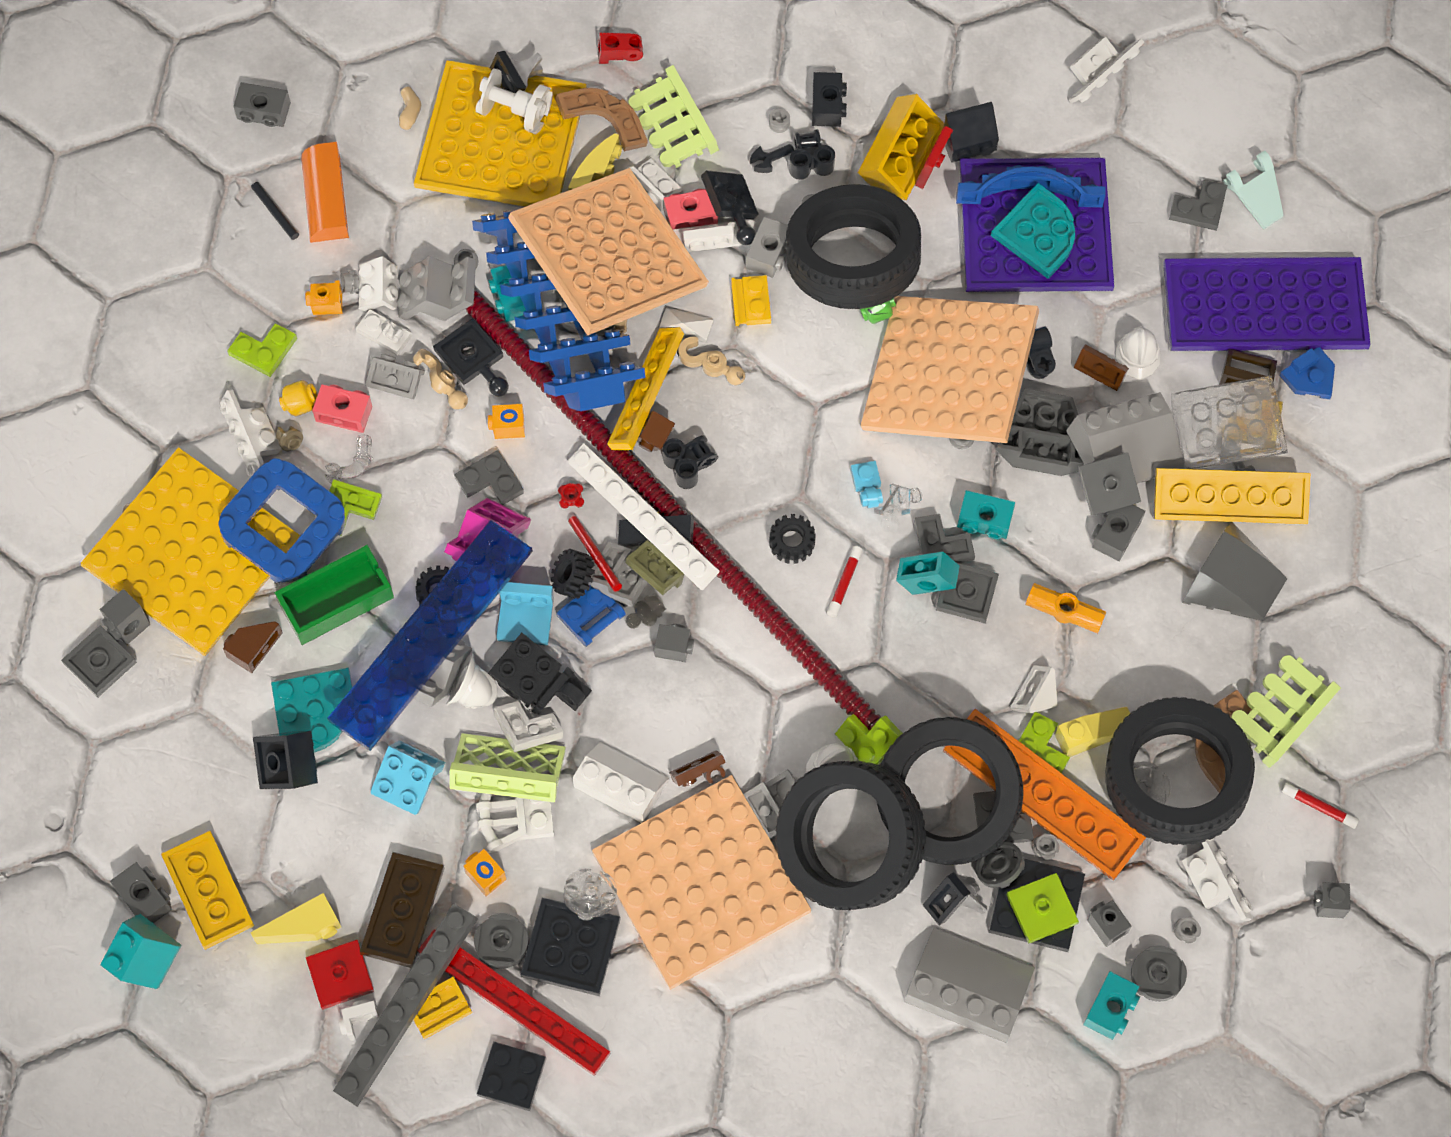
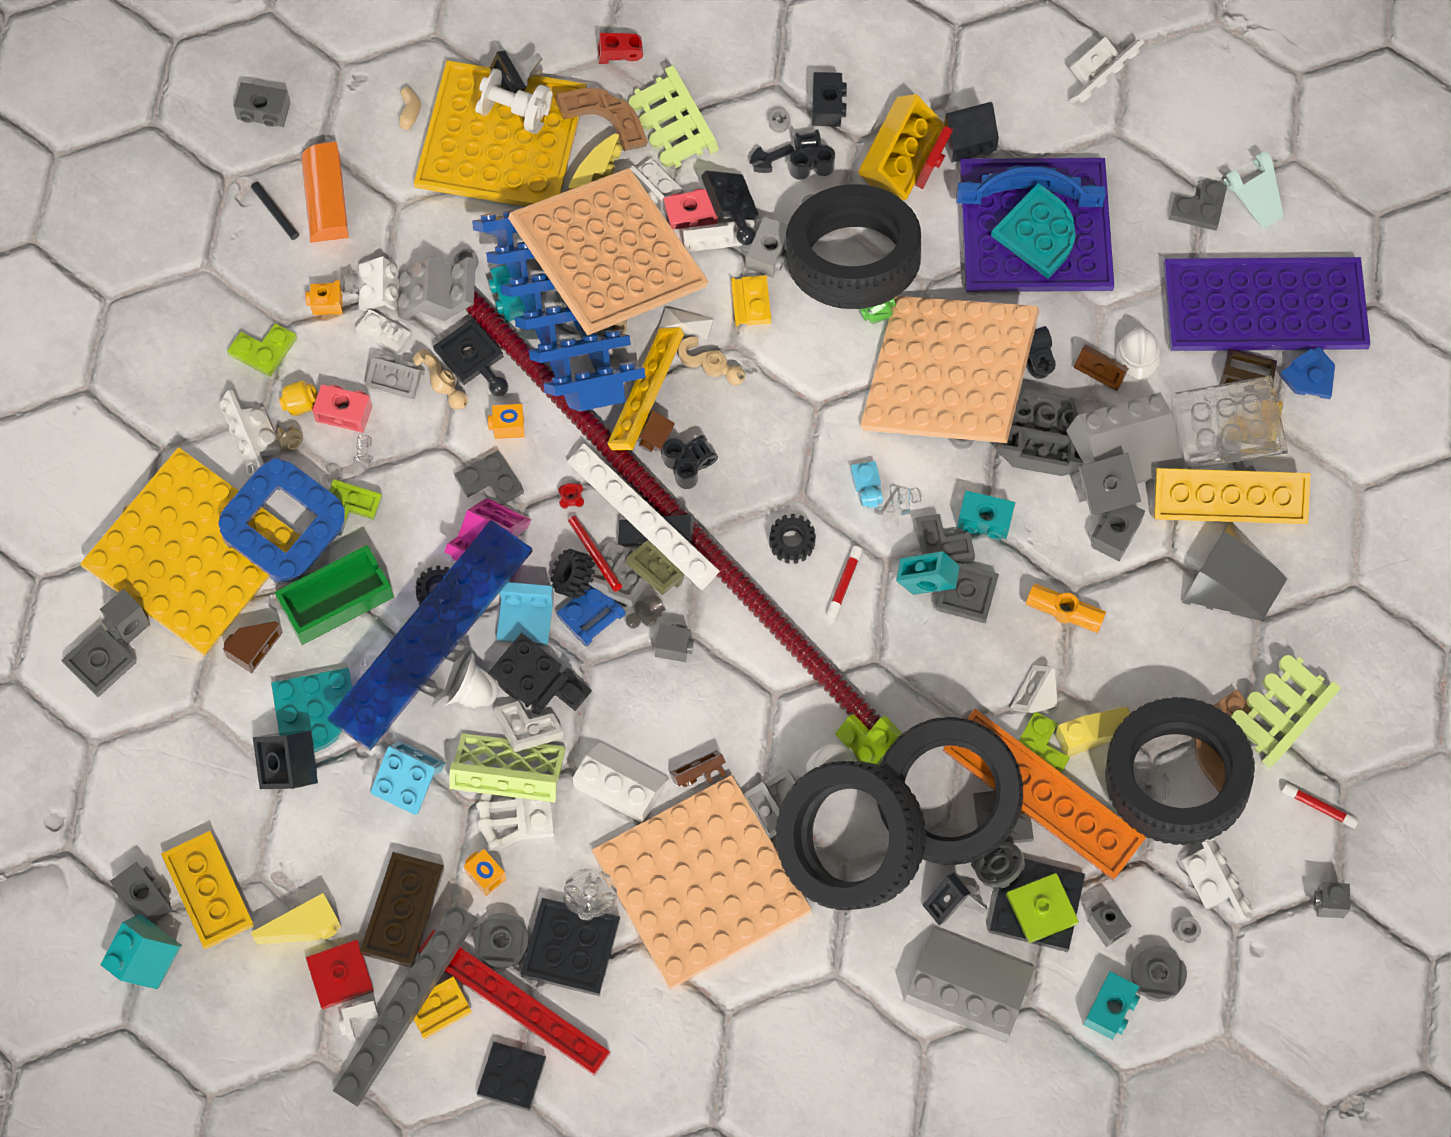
light grey plate [1033,834,1060,860] -> none

